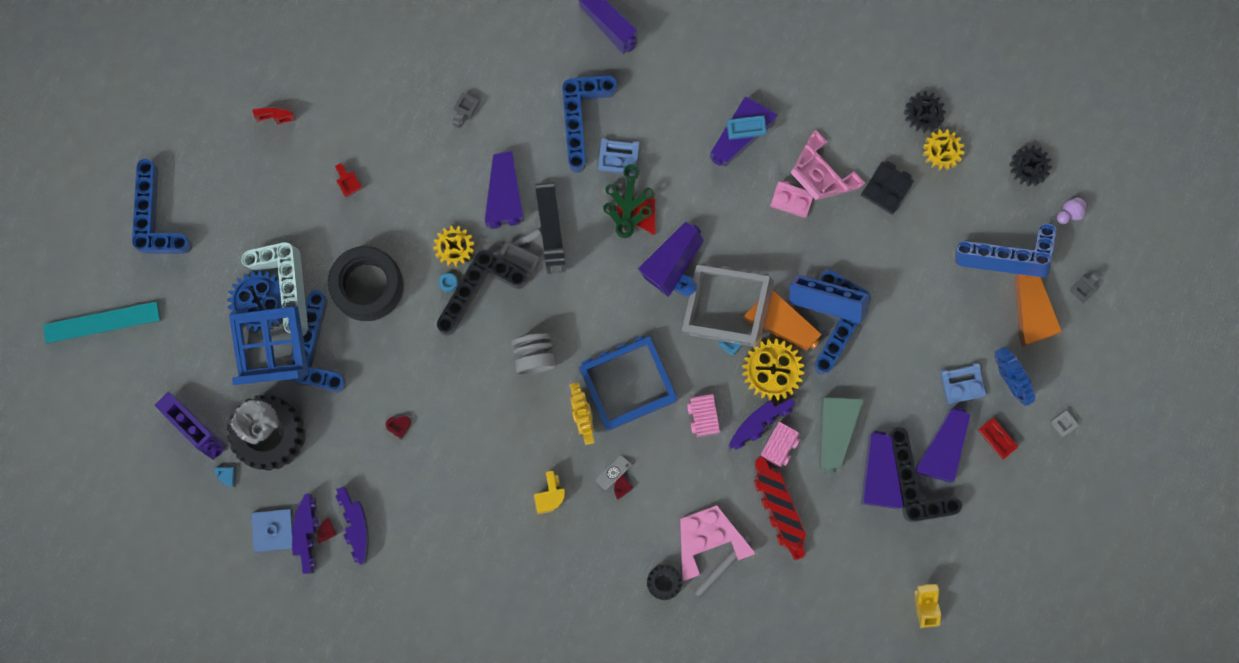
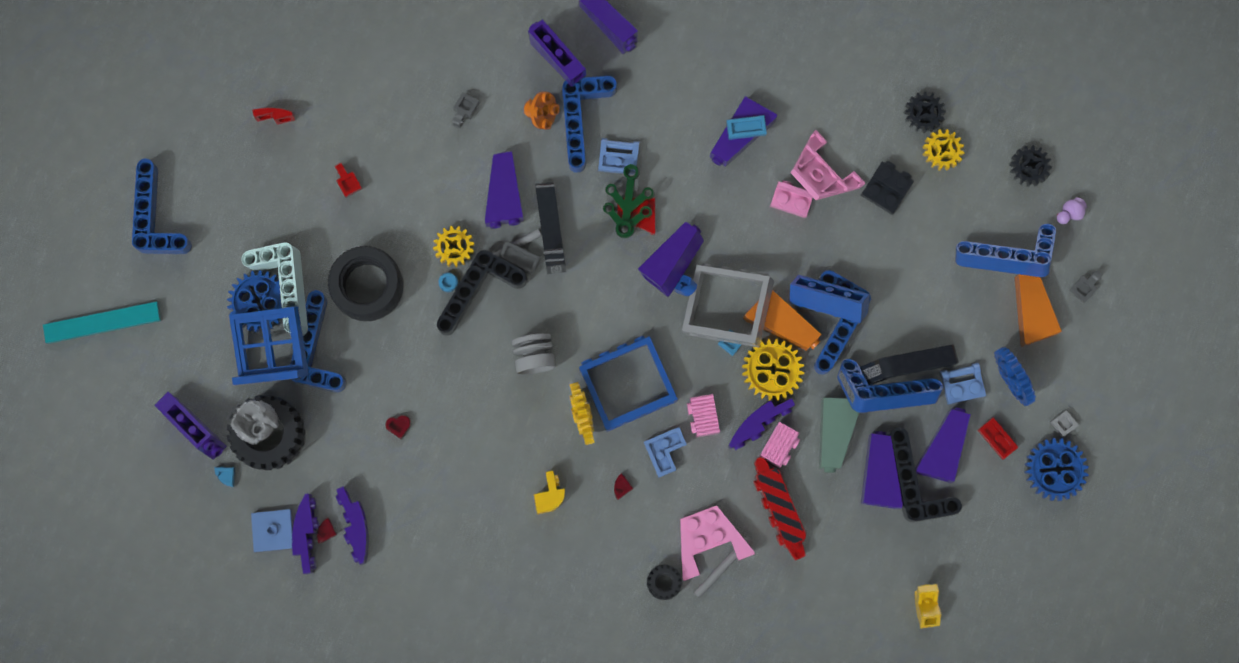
light grey sticker [596,456,631,490] -> none
none -> orange plate [524,91,560,130]
none -> dark purple slope [528,19,586,86]
none -> medium blue plate [643,427,687,478]
none -> blue beam [837,359,943,413]
none -> black beam [860,344,959,386]
none -> blue gear [1024,438,1089,501]

